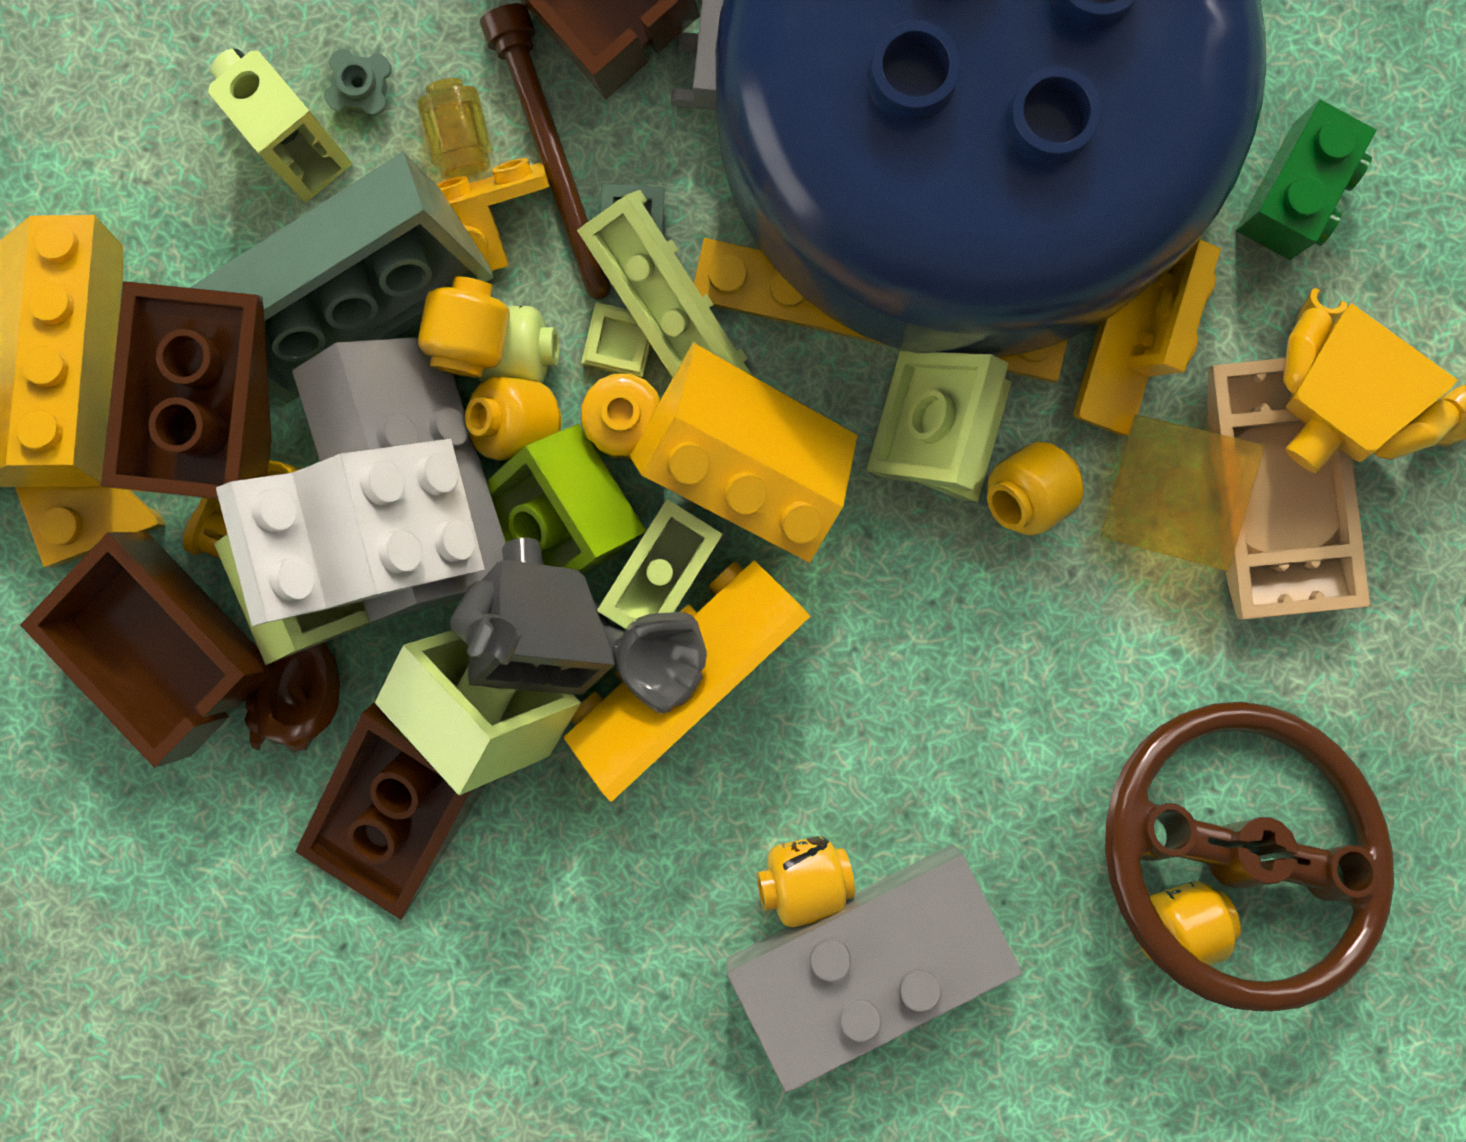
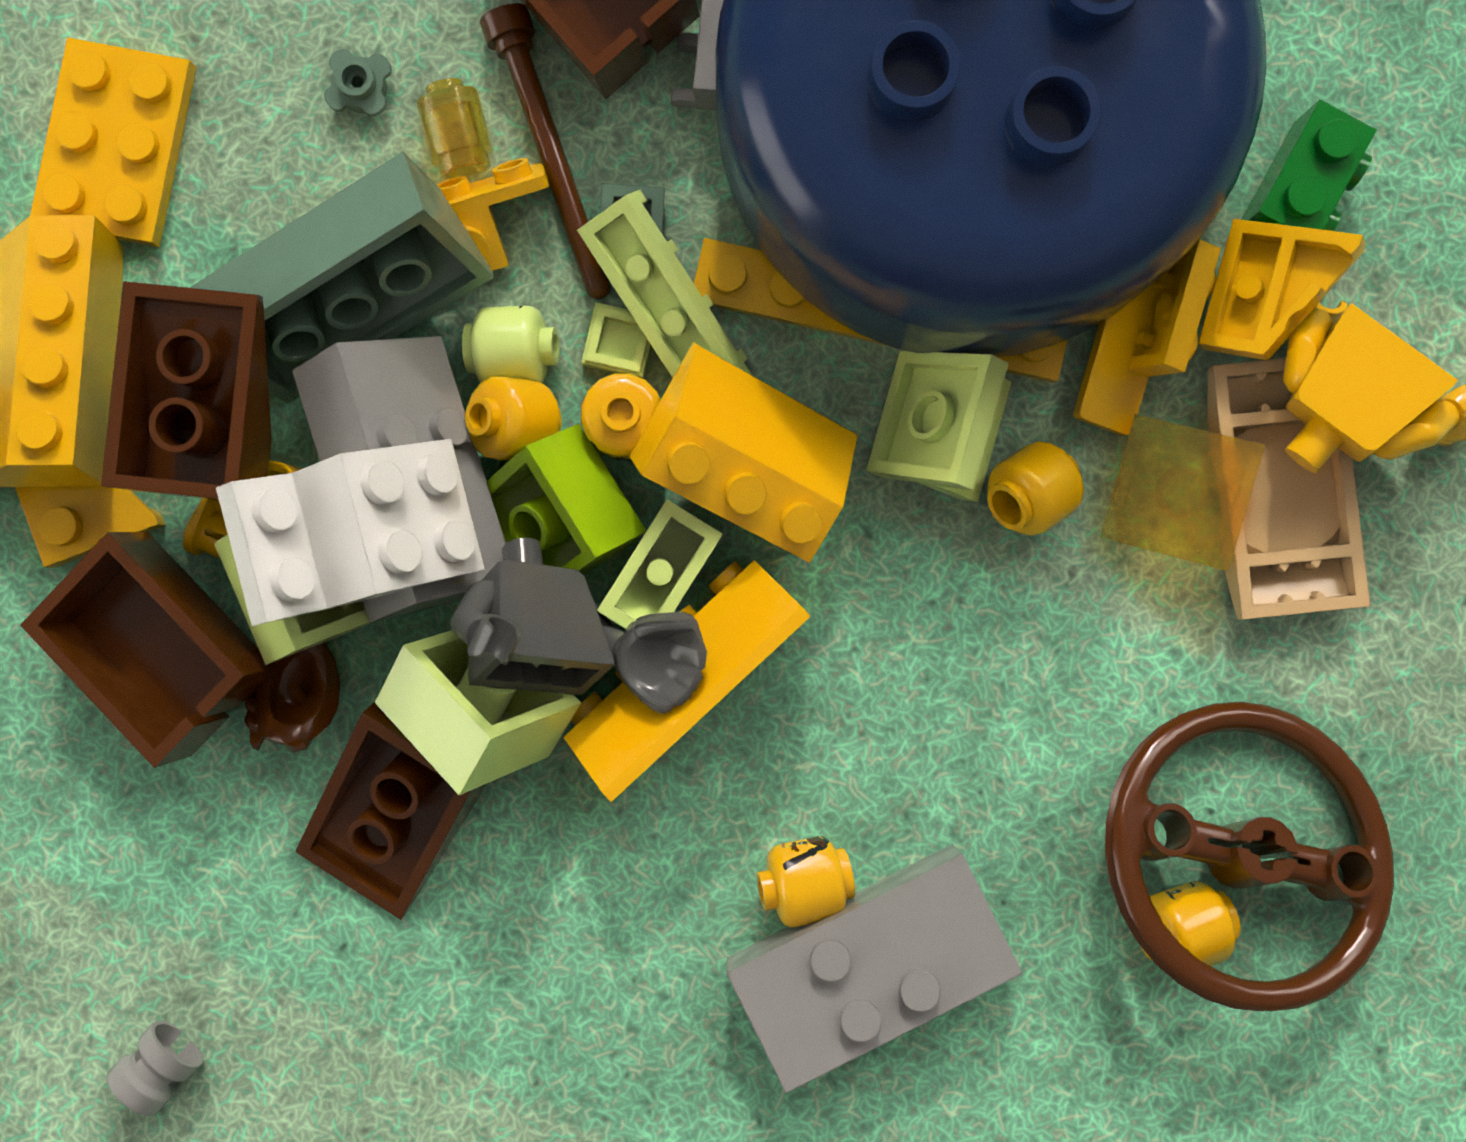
yellowish green torso [208,49,353,203] -> none
yellow head [418,276,510,378] -> none
none -> yellow plate [30,37,197,247]
none -> light grey wheel [107,1021,203,1116]
none -> yellow wing [1198,219,1366,361]

